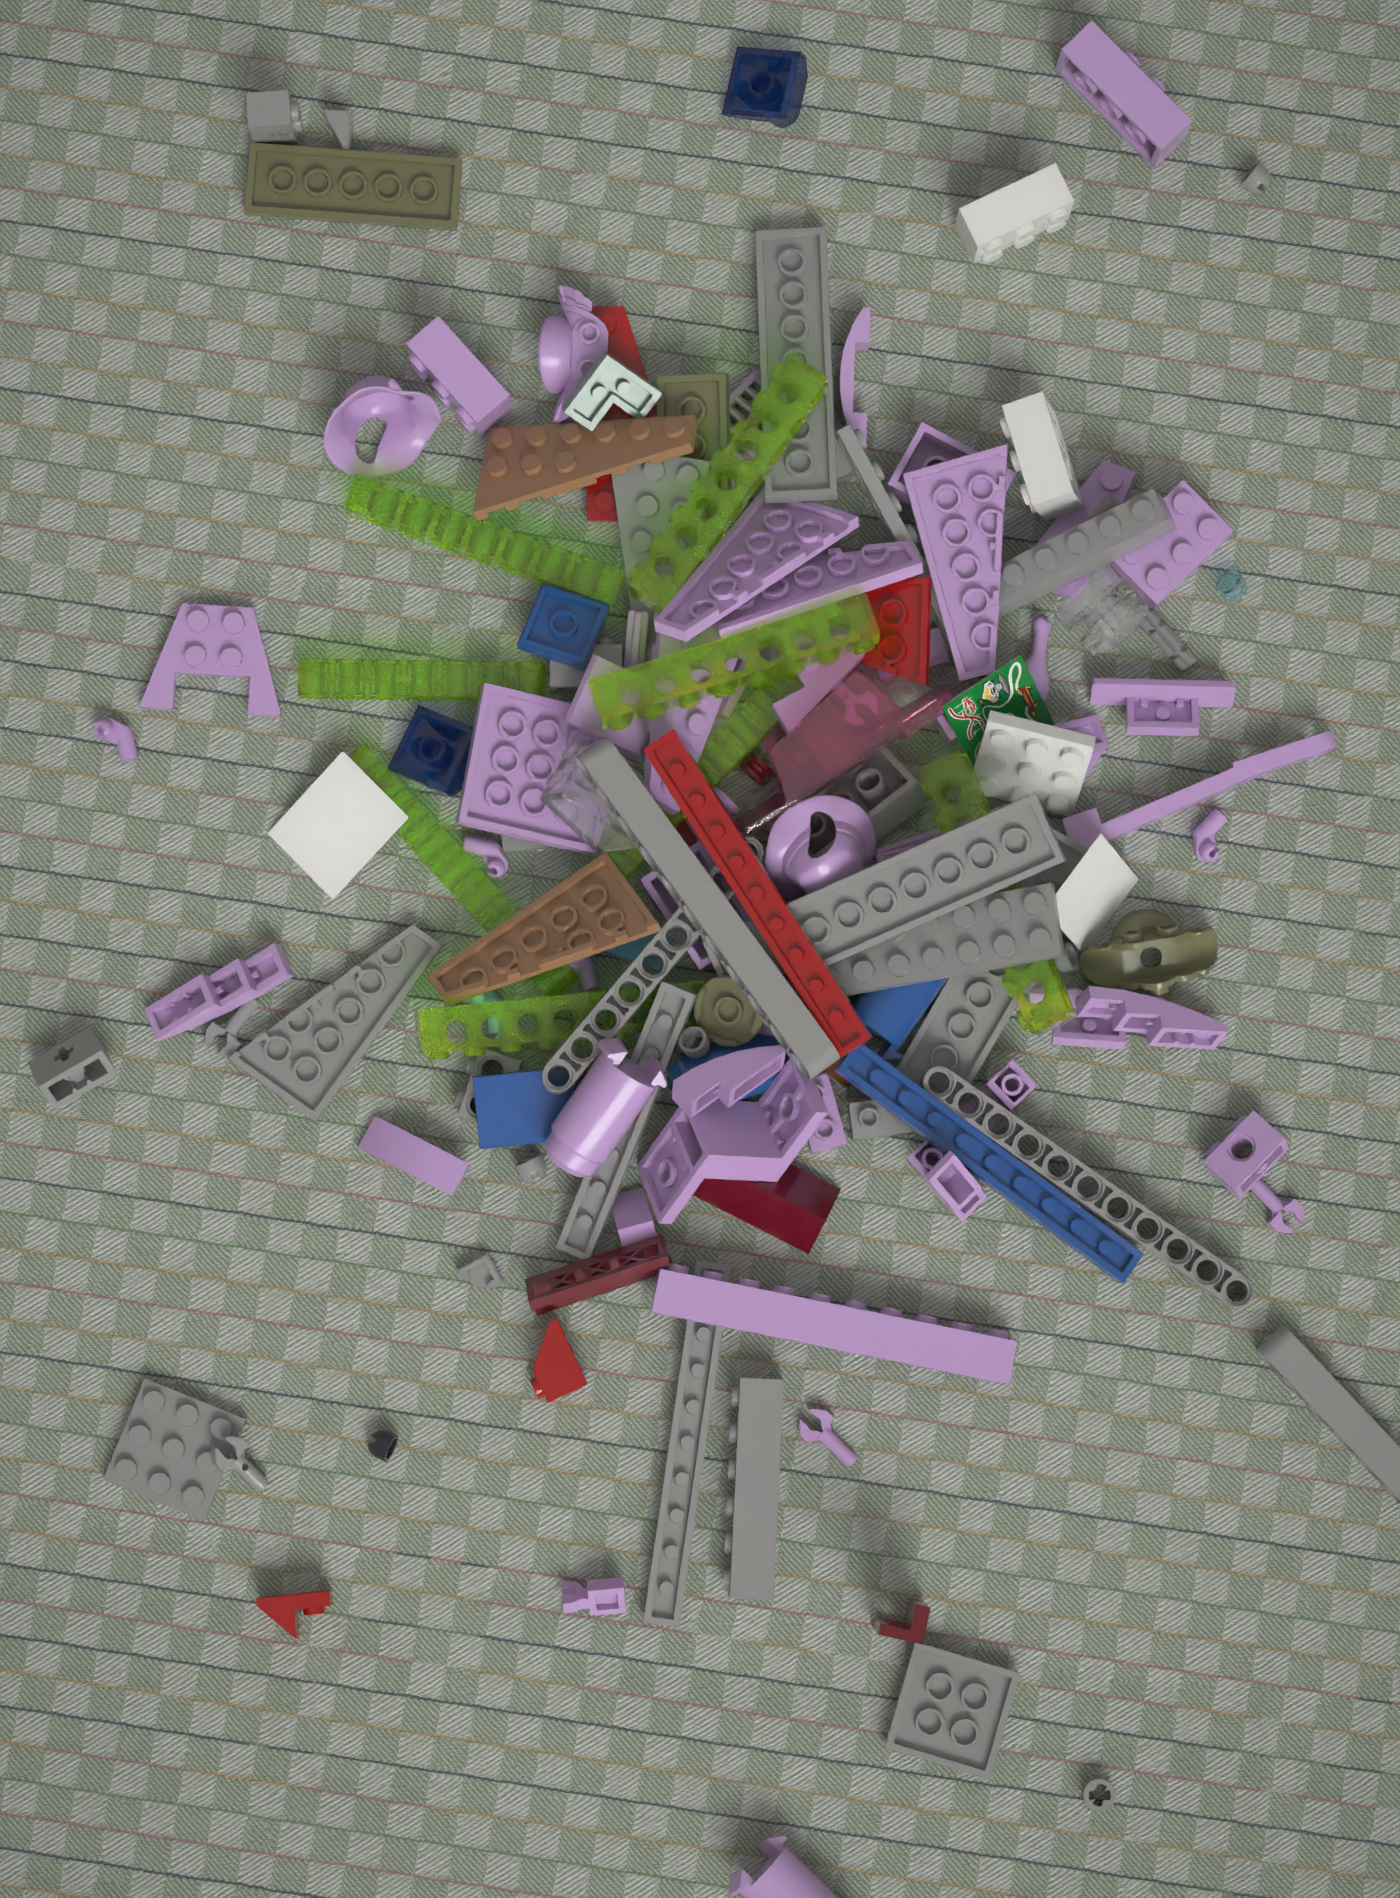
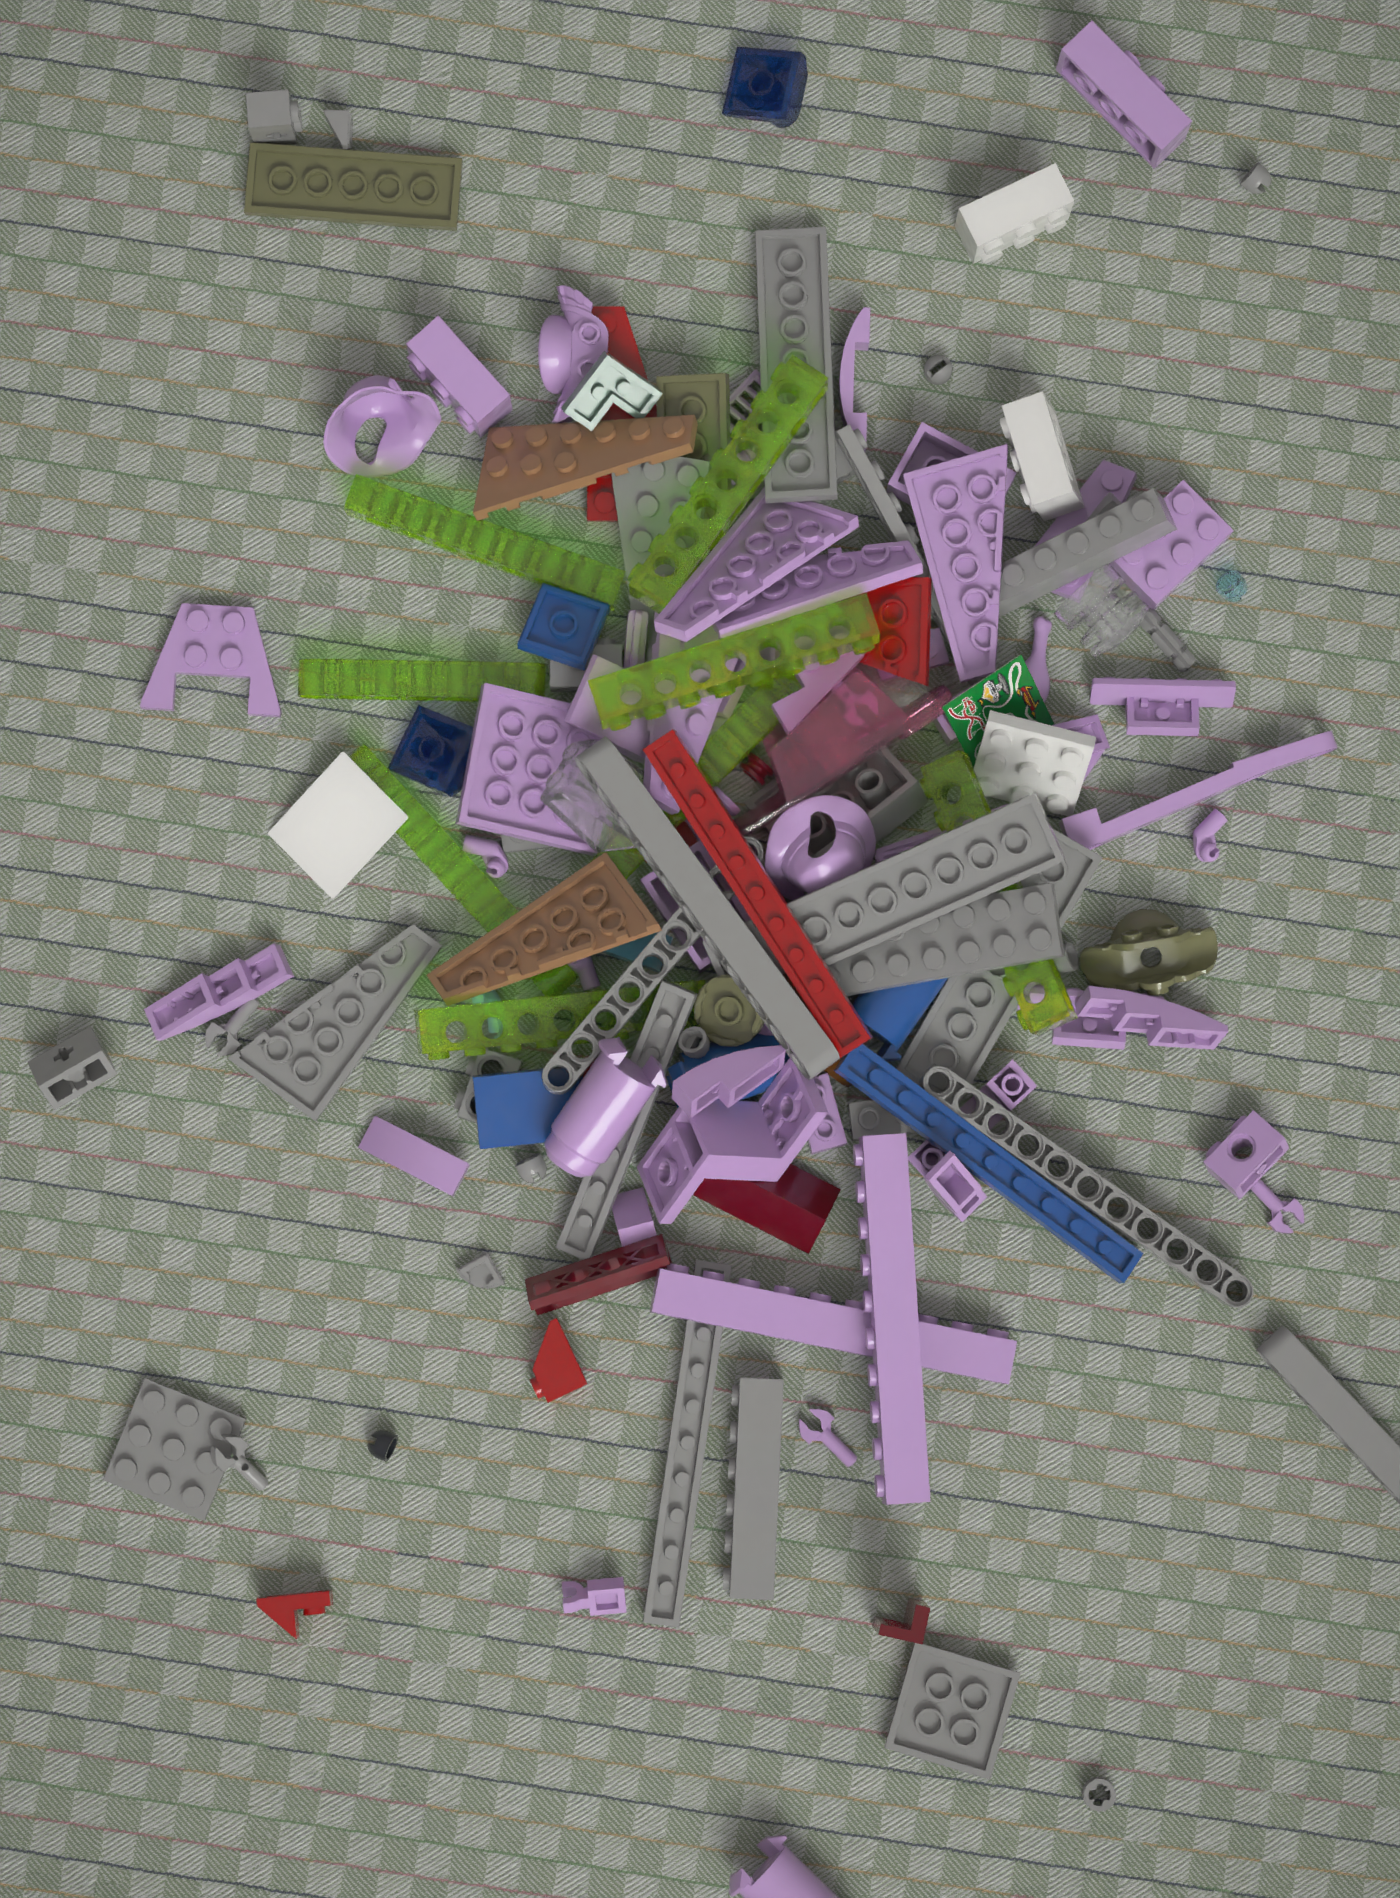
lavender arm [94,717,139,763] -> none
white sticker [1056,833,1138,952] -> none
none -> lavender brick [853,1133,931,1505]
none -> light grey hinge [924,355,953,385]

